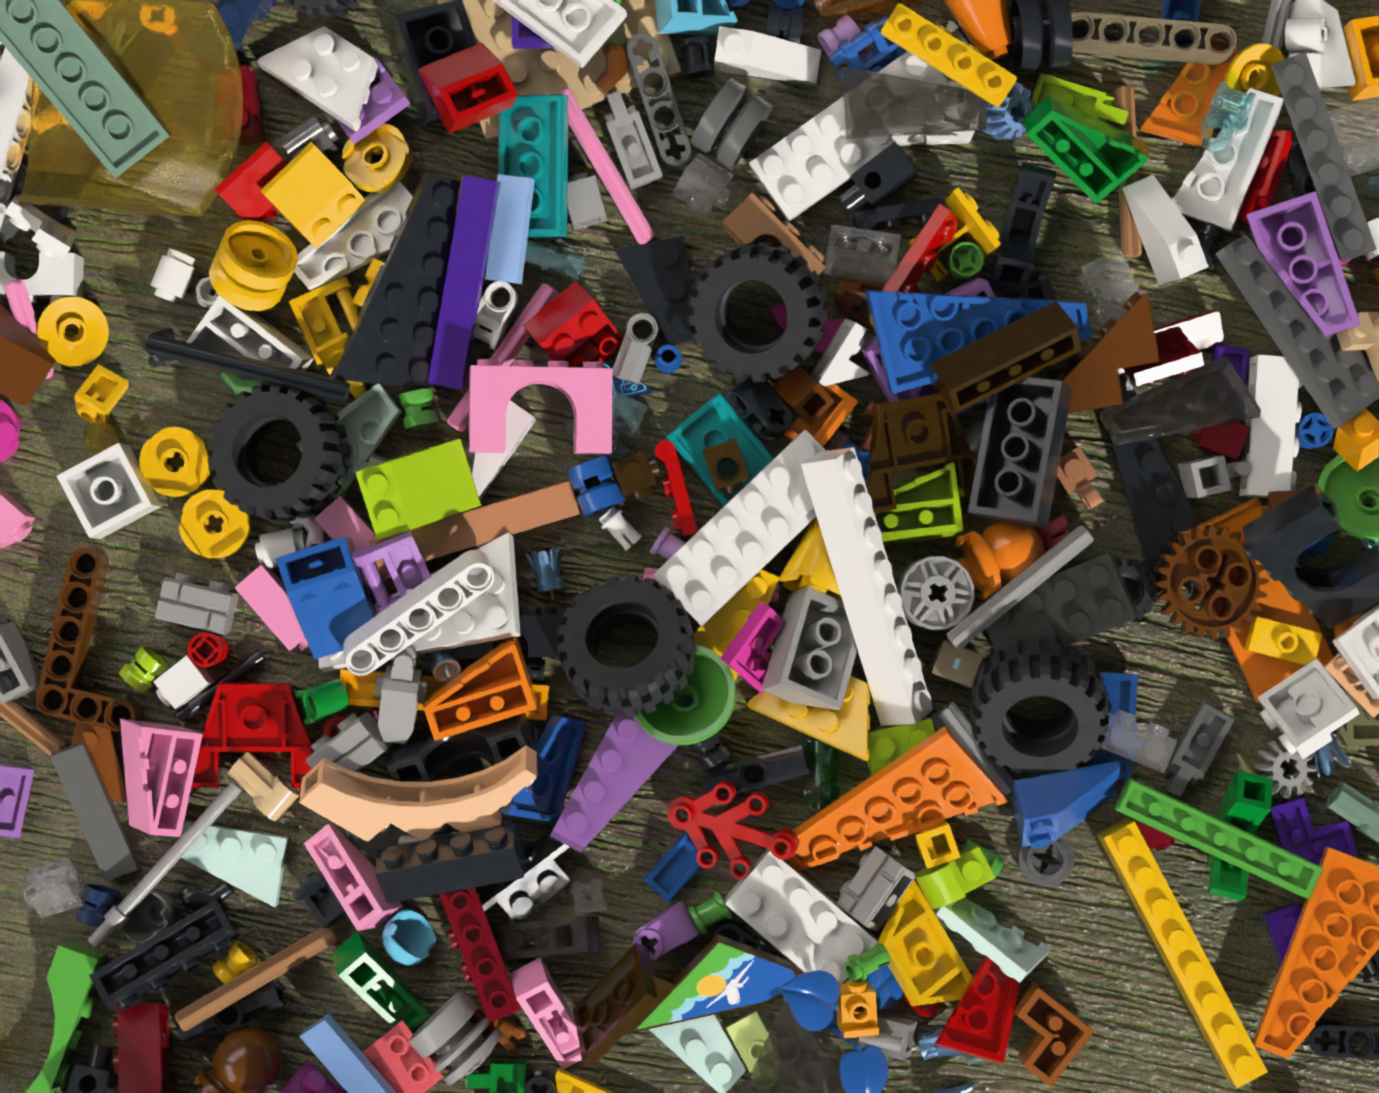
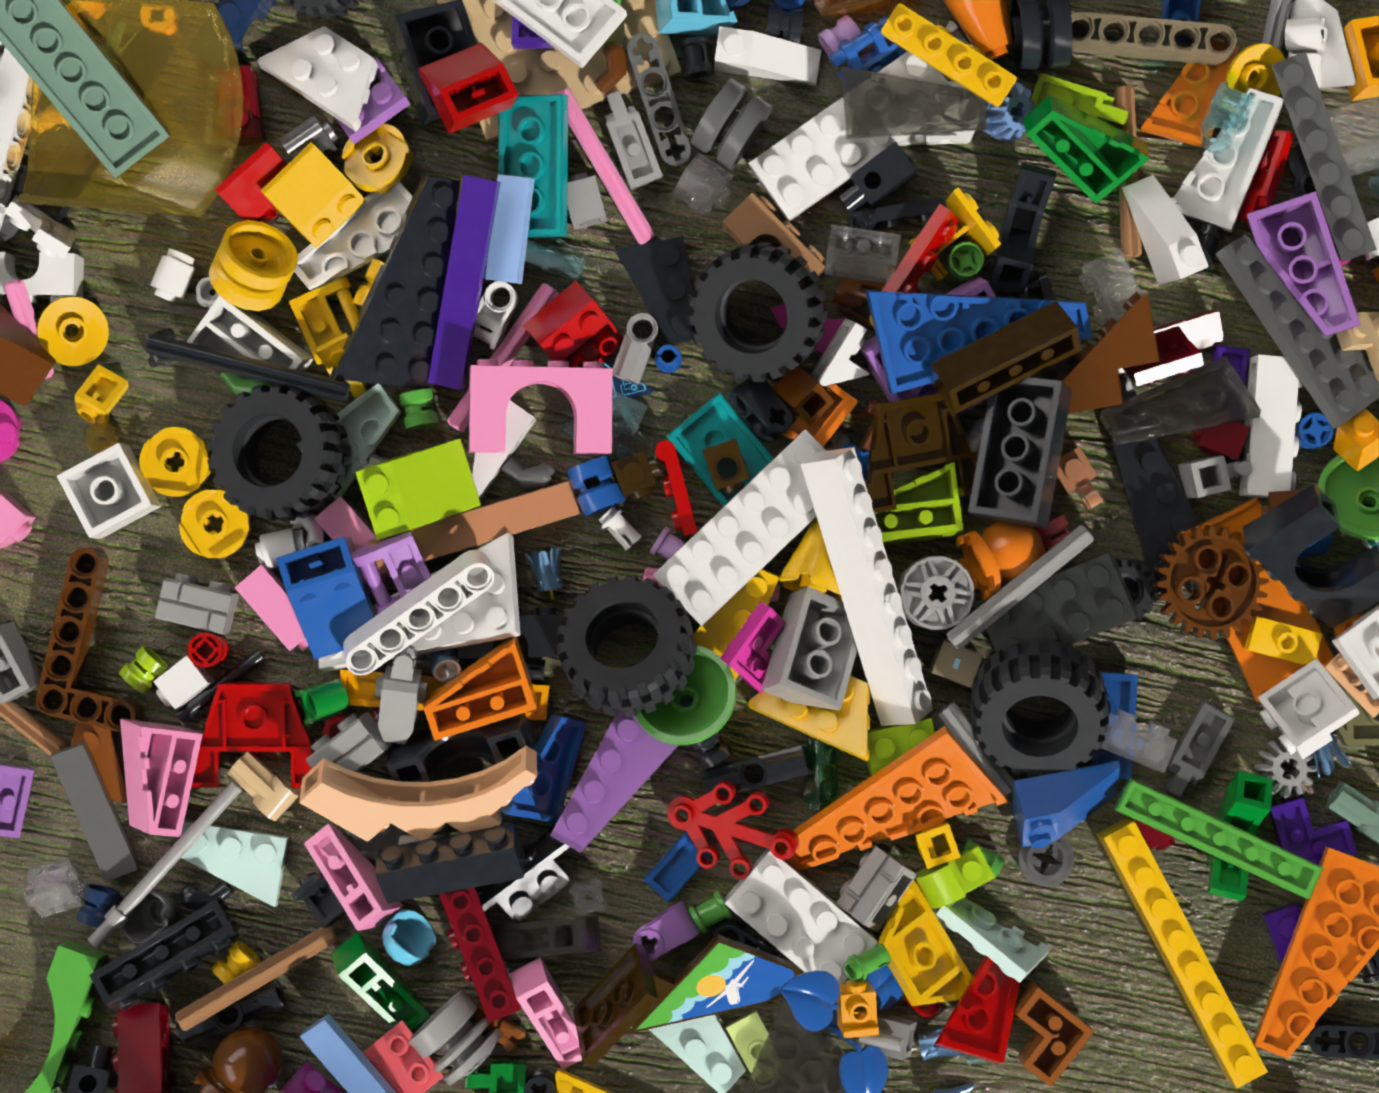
none -> dark grey arm [501,457,555,489]

